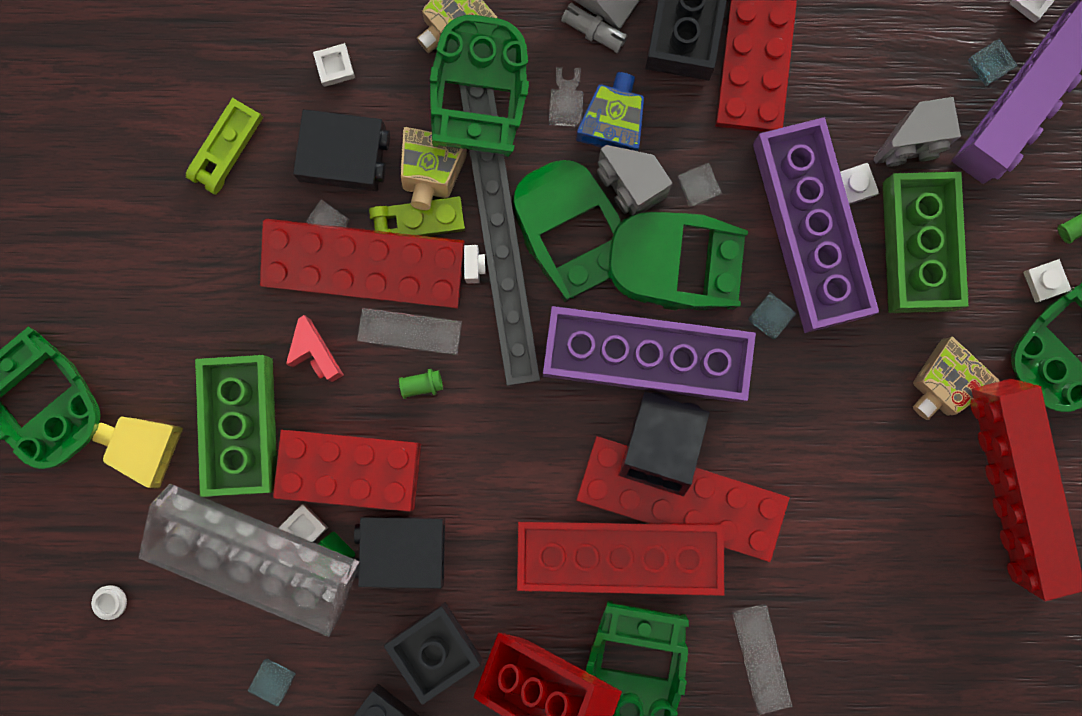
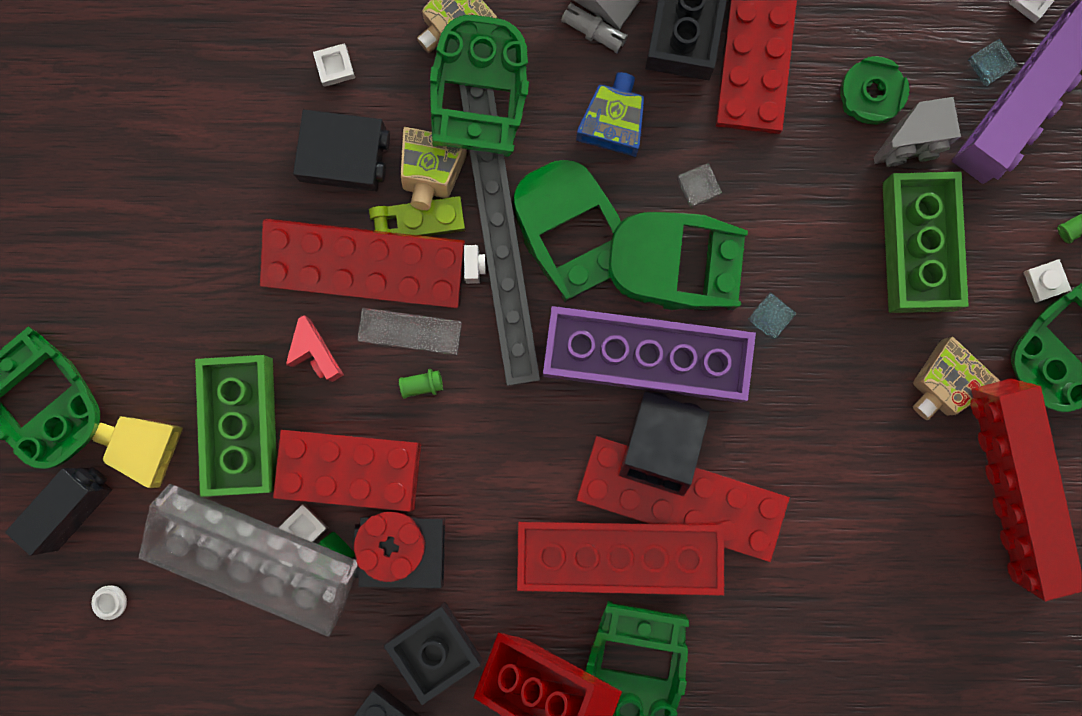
lime plate [186,98,263,195] -> none
clear light blue plate [248,658,296,707] -> none
clear plate [305,200,350,227] -> none
clear plate [549,67,584,127] -> none
light grey slope [597,145,673,215] -> none
clear plate [732,604,793,715] -> none
medium lavender brick [753,117,879,333] -> none
white plate [840,163,879,205] -> none
none -> black brick [5,467,112,556]
none -> red plate [354,511,425,582]
none -> green plate [840,56,909,124]

